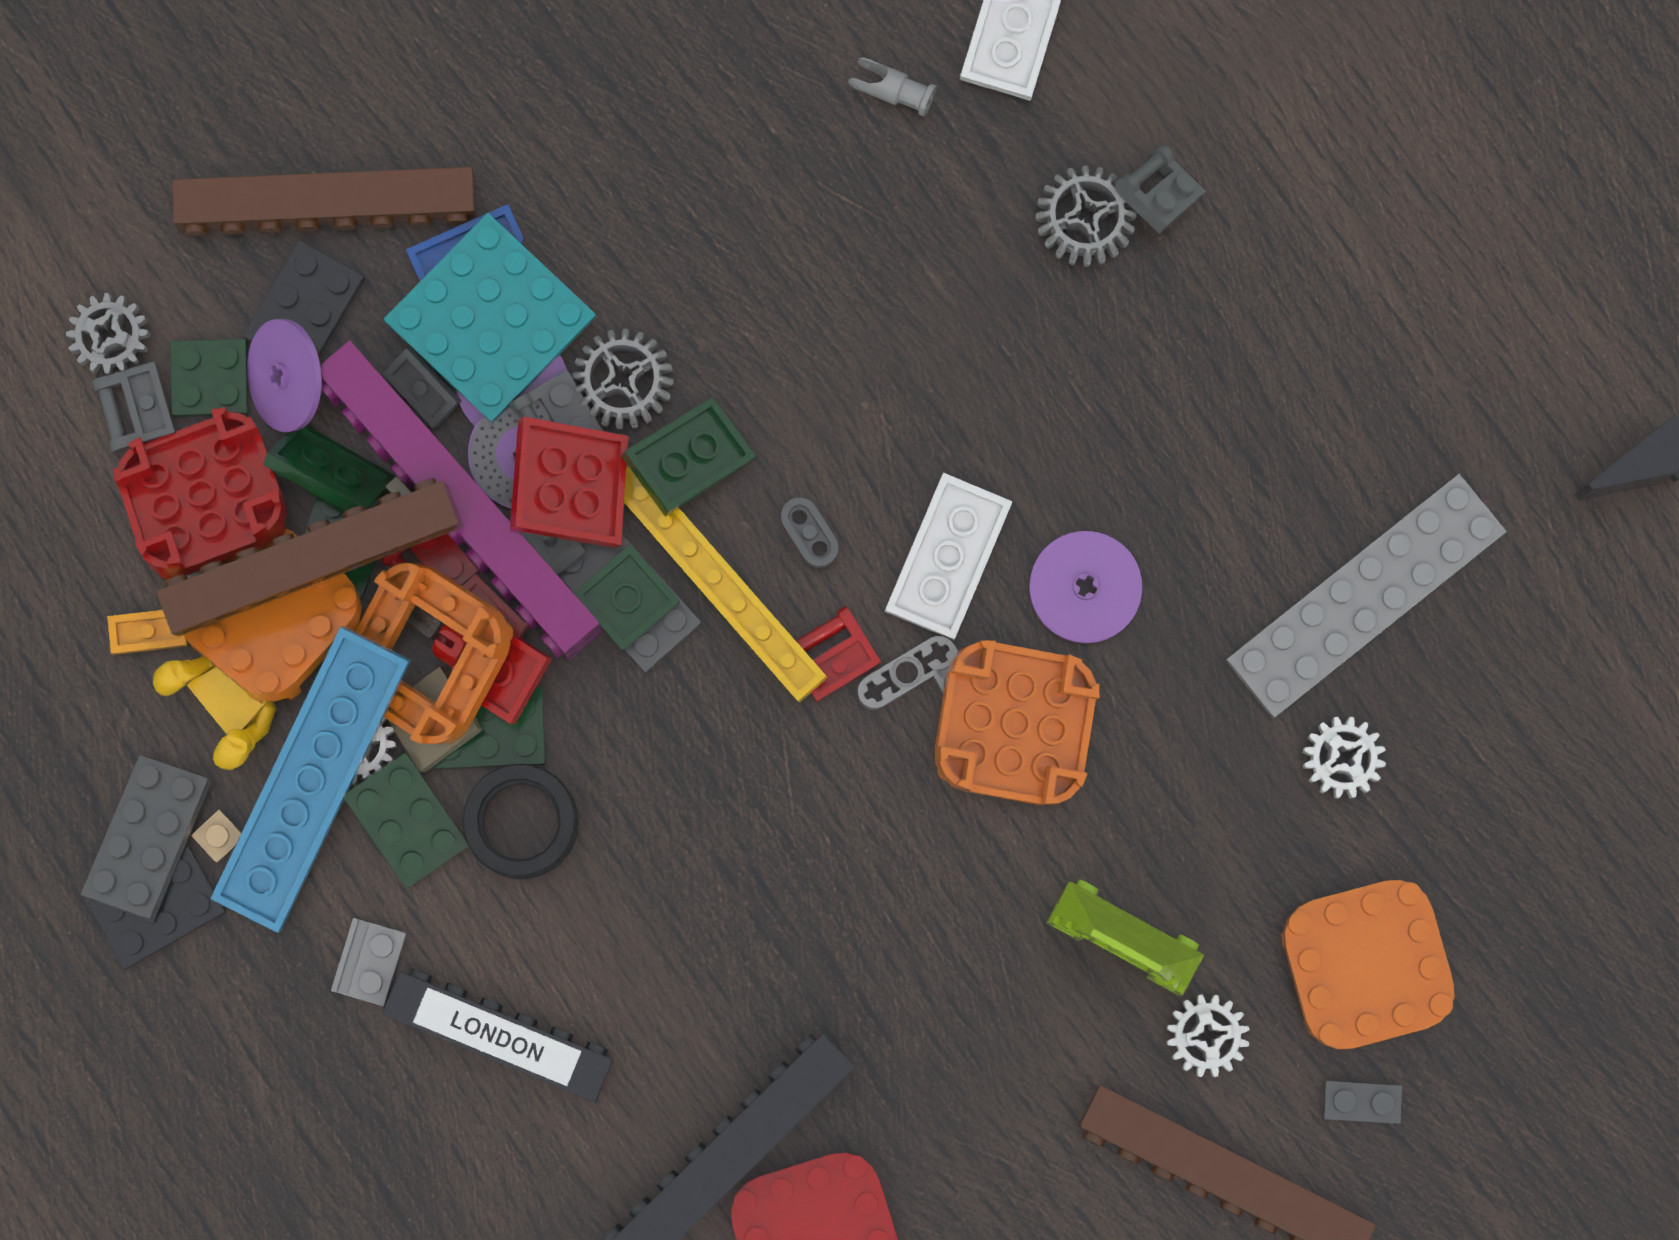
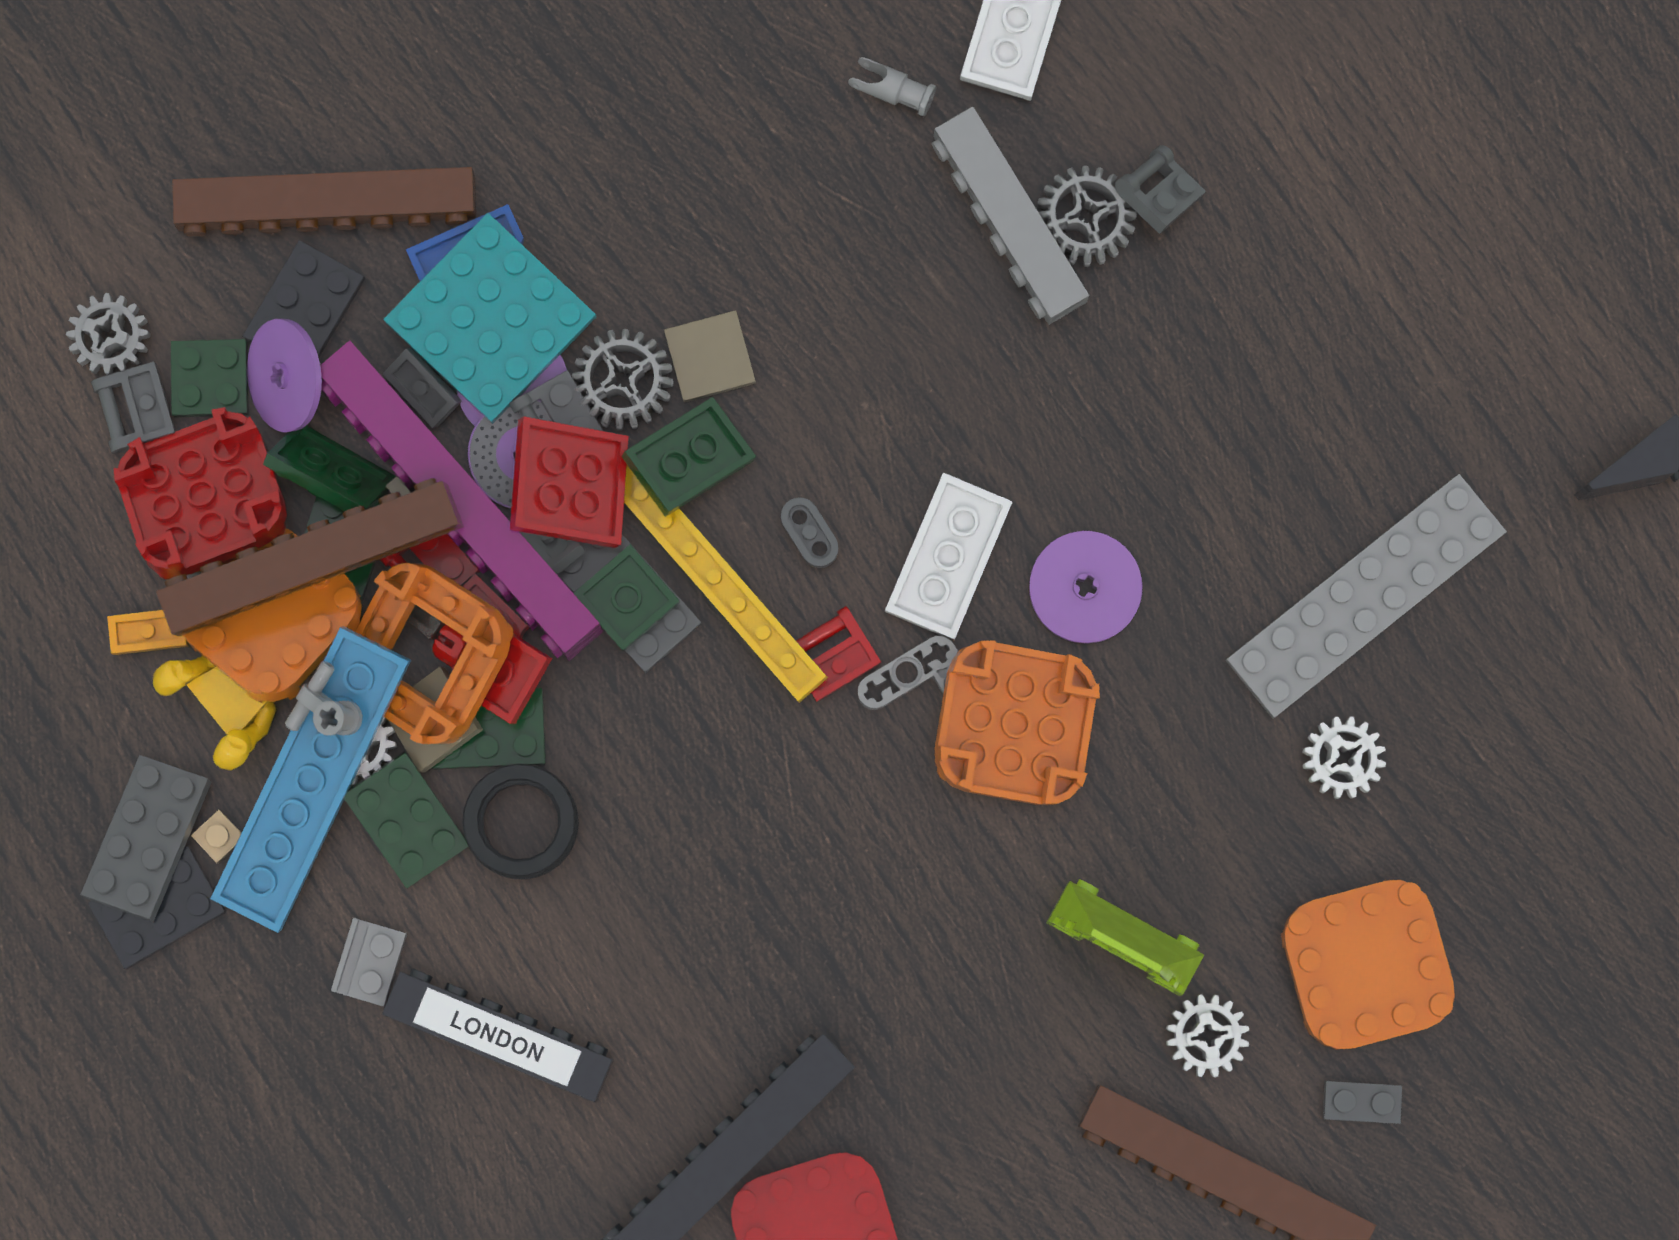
none -> light grey piece [285,661,362,736]
none -> dark tan tile [664,310,756,403]
none -> light grey brick [932,106,1089,325]

